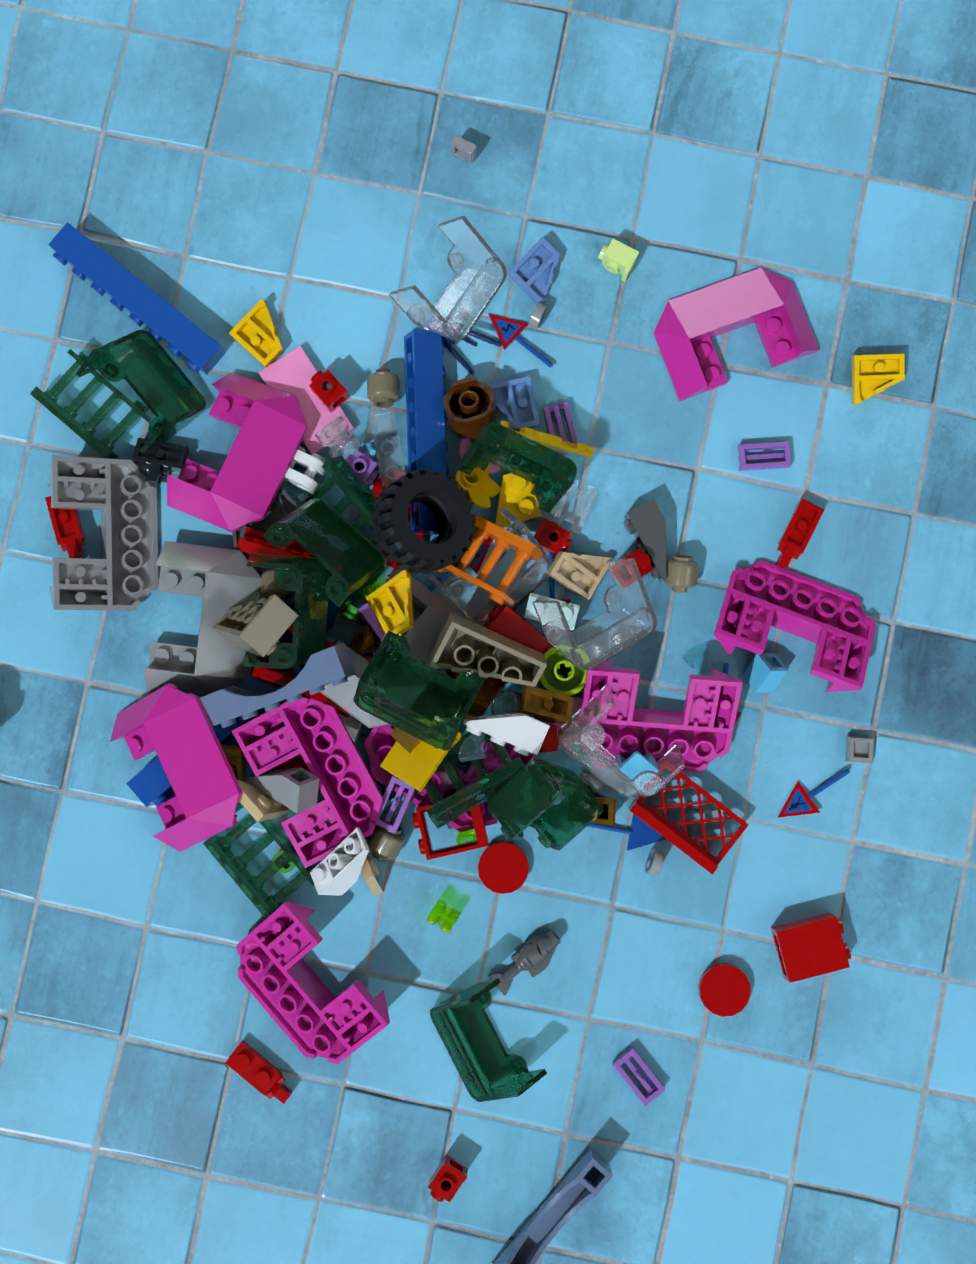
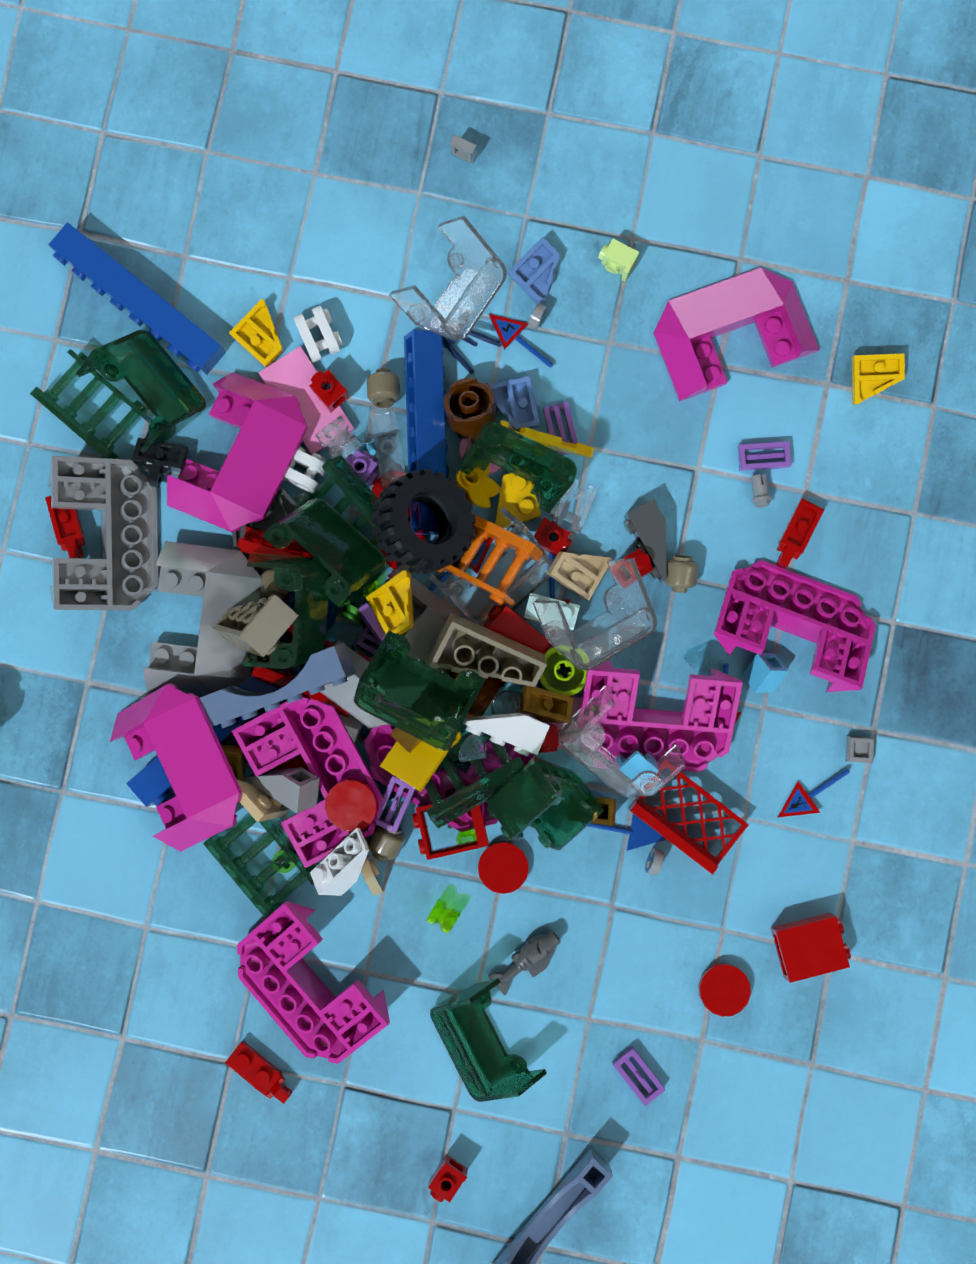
pearl gold animal [350,625,375,655] -> none
light grey animal [577,773,602,797] -> none
none -> white brick [293,306,343,363]
none -> red tile [325,778,378,832]
none -> light grey pin [751,474,772,508]

